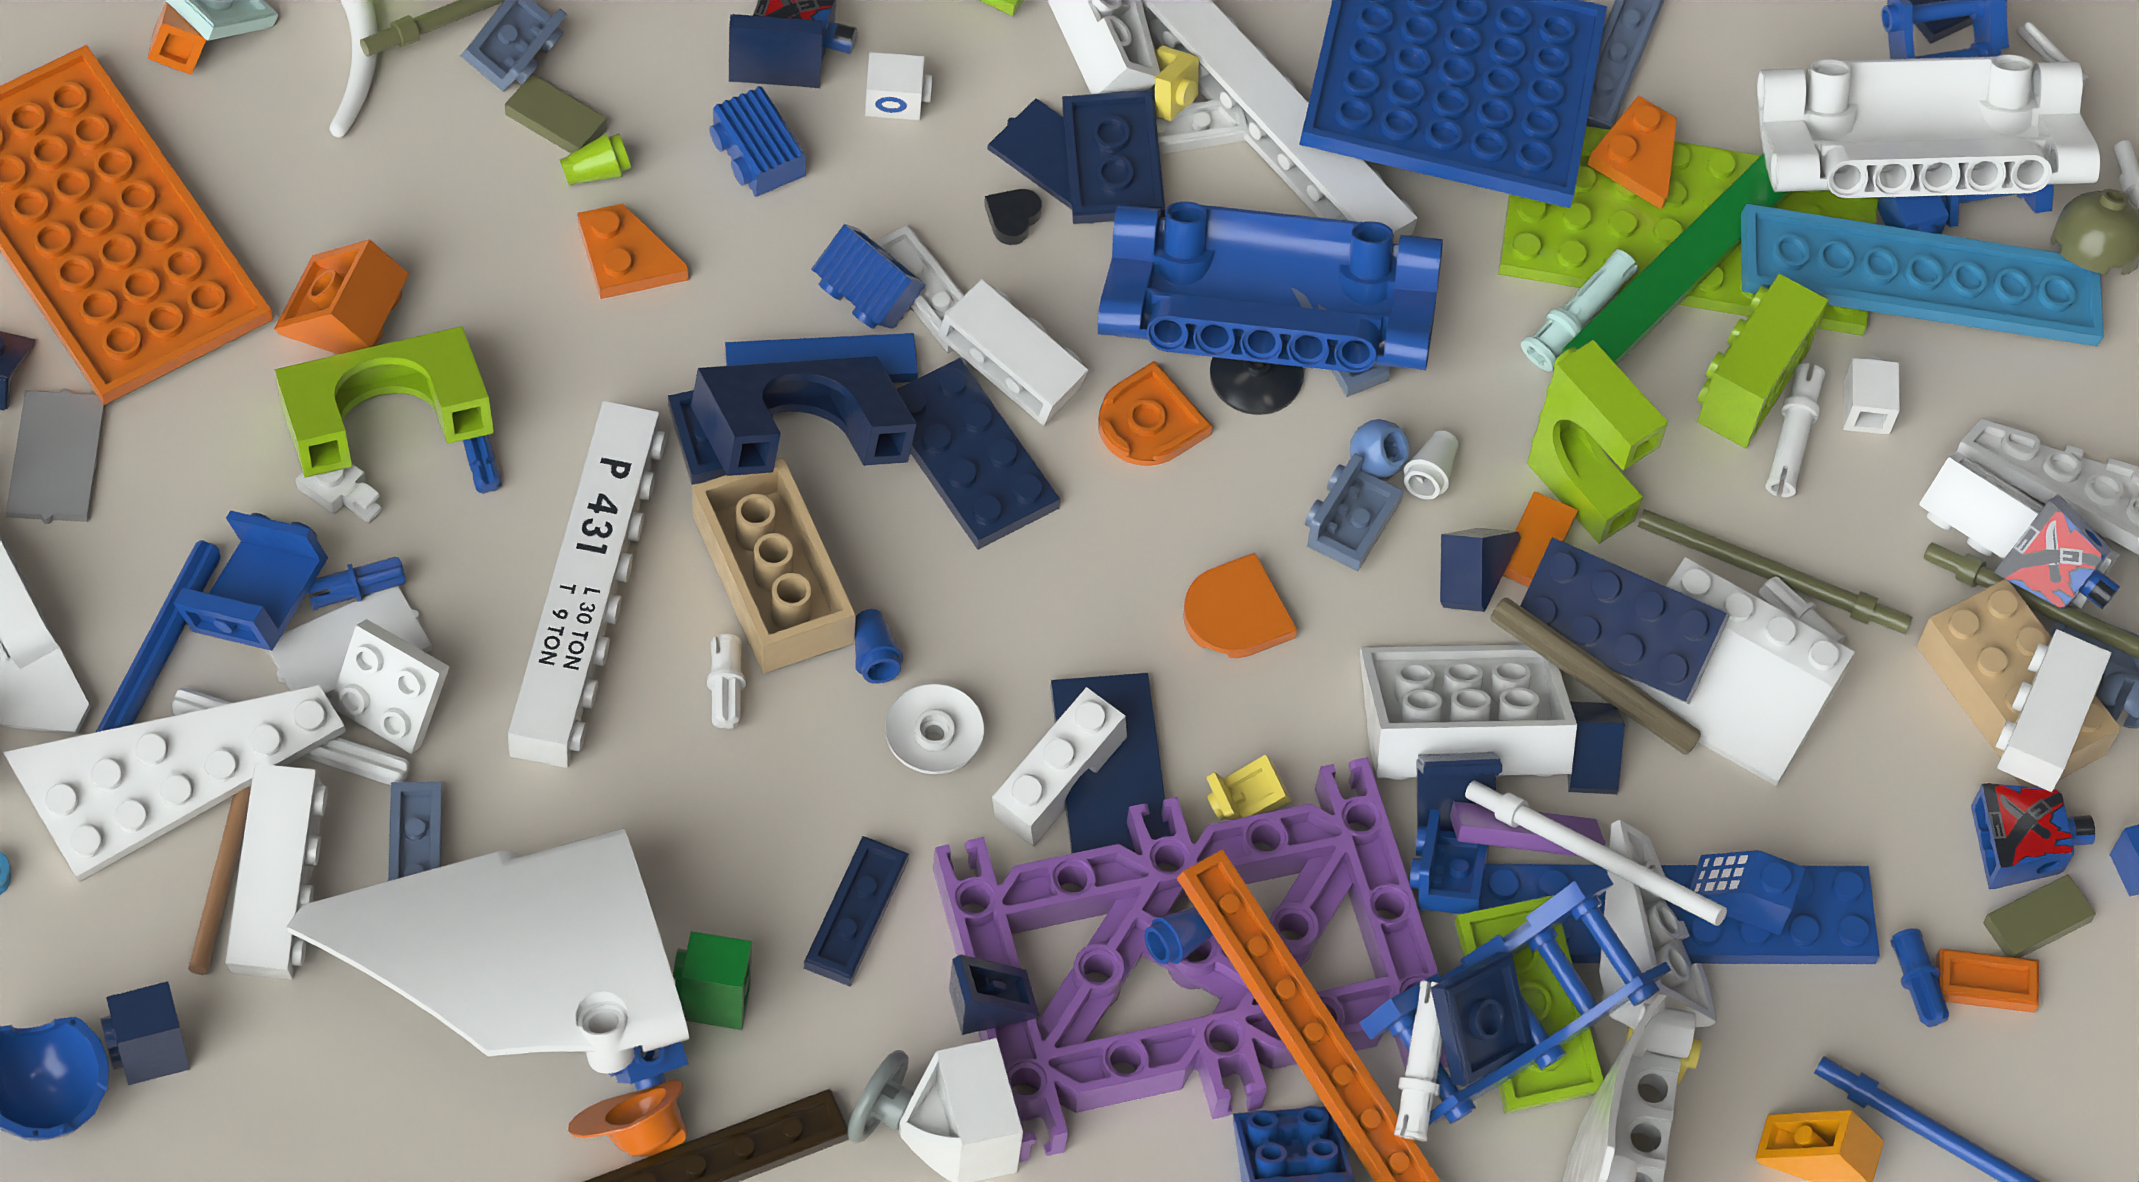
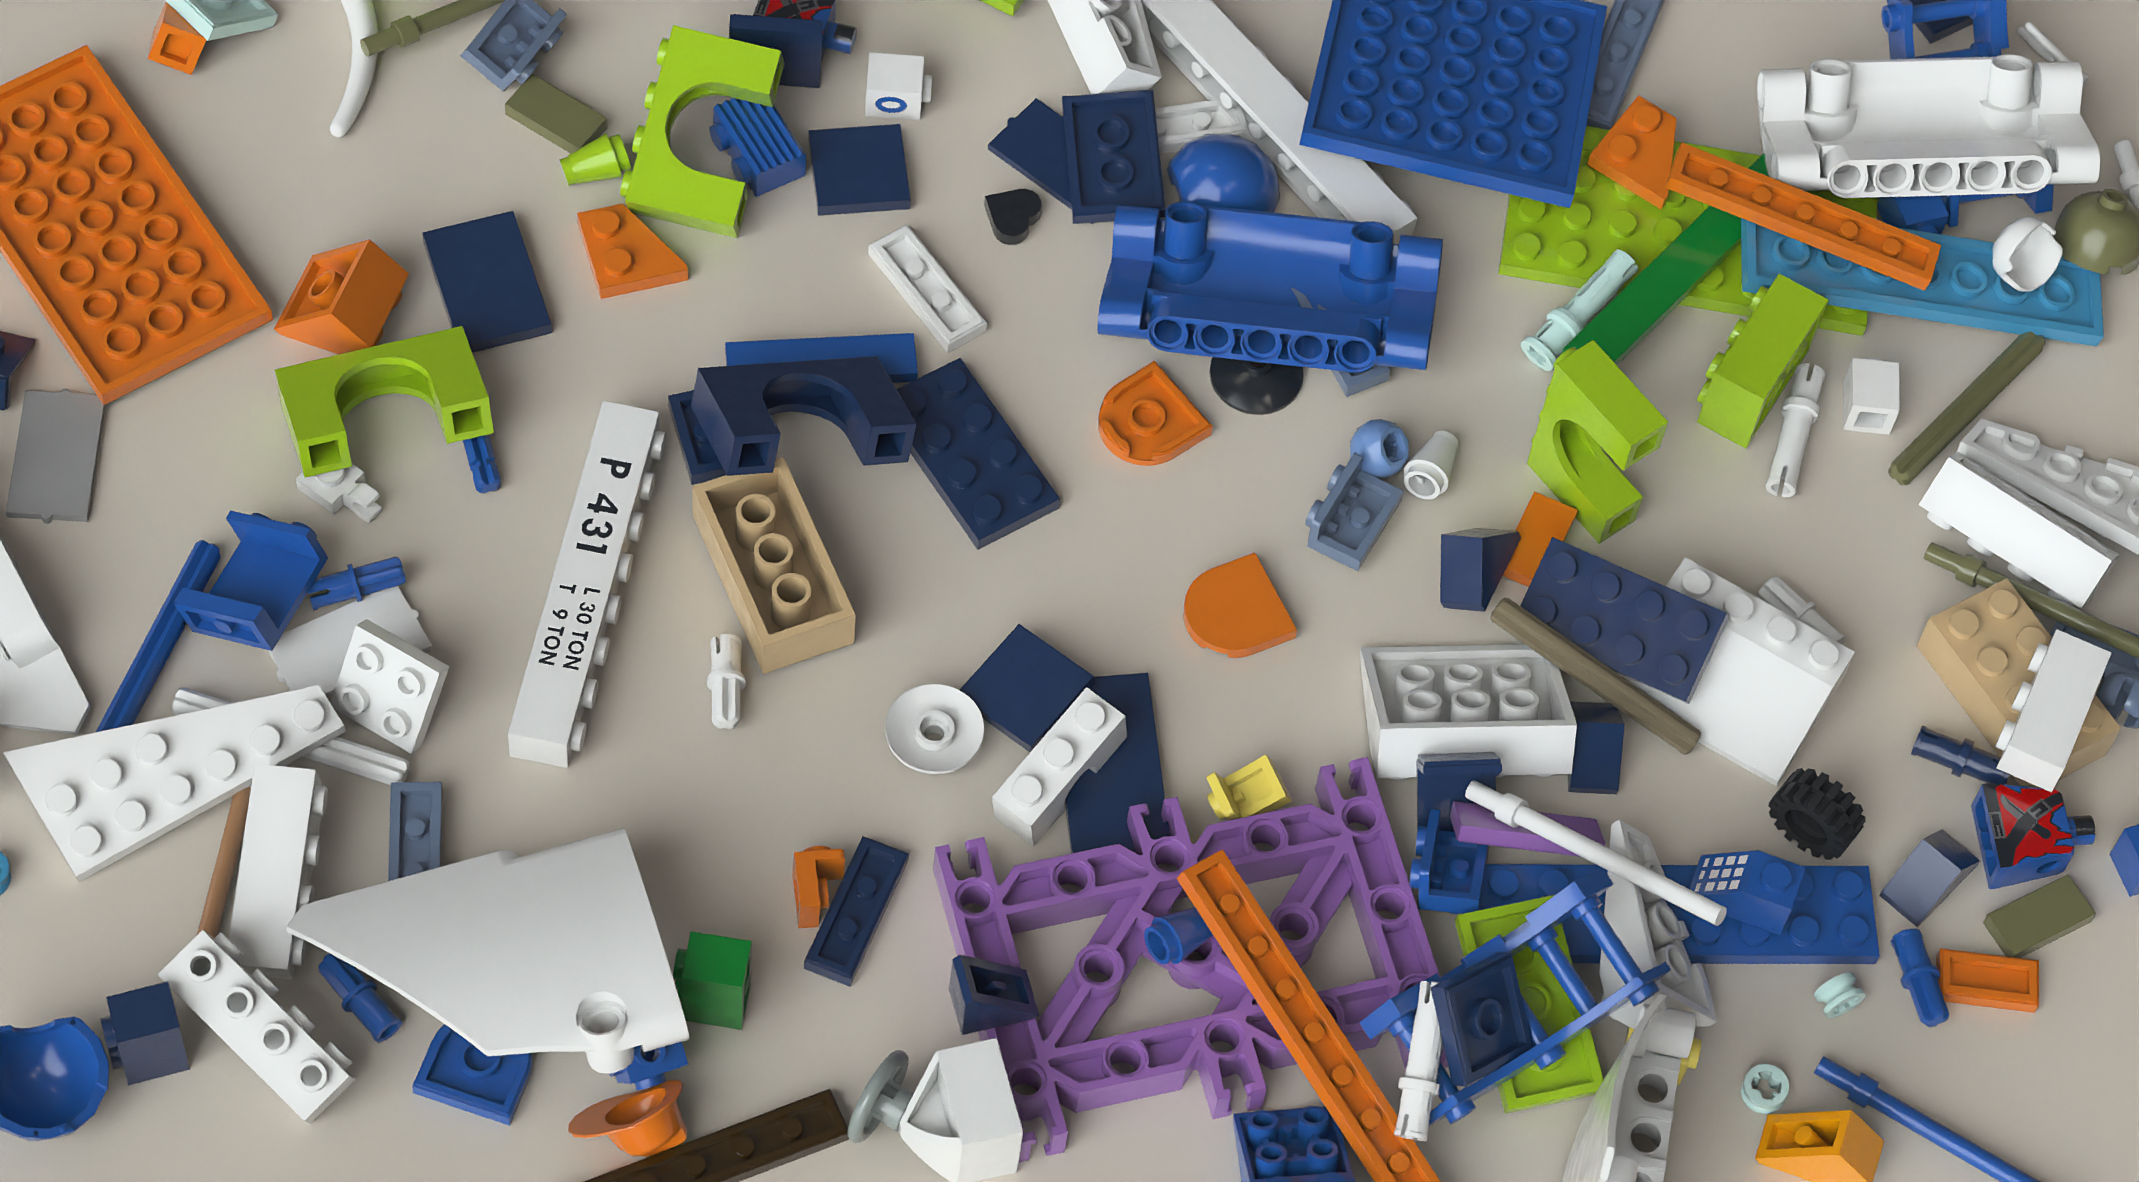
blue brick [811,224,926,329] -> none
blue cone [855,609,903,684] -> none
white brick [937,279,1088,426] -> none
light yellow bracket [1155,46,1199,121] -> none
olive bar [1637,509,1913,635] -> none
torso [1994,494,2120,609] -> none
none -> white brick [157,930,355,1124]
none -> blue axle [318,953,402,1043]
none -> blue tile [412,1024,532,1126]
none -> dark blue tile [422,211,552,353]
none -> lime arch [620,25,785,238]
none -> orange bracket [792,846,845,929]
none -> dark blue tile [808,124,911,216]
none -> dark blue tile [960,624,1095,752]
none -> blue cylinder [1167,133,1280,213]
none -> orange plate [1665,142,1941,291]
none -> light aqua bush [1741,1064,1789,1114]
none -> black tyre [1768,768,1866,860]
none -> light aqua bush [1814,972,1866,1018]
none -> slope [1879,830,1980,927]
none -> olive axle [1888,332,2046,485]
none -> dark blue pin [1911,725,2010,785]
none -> white hair [1992,217,2063,292]

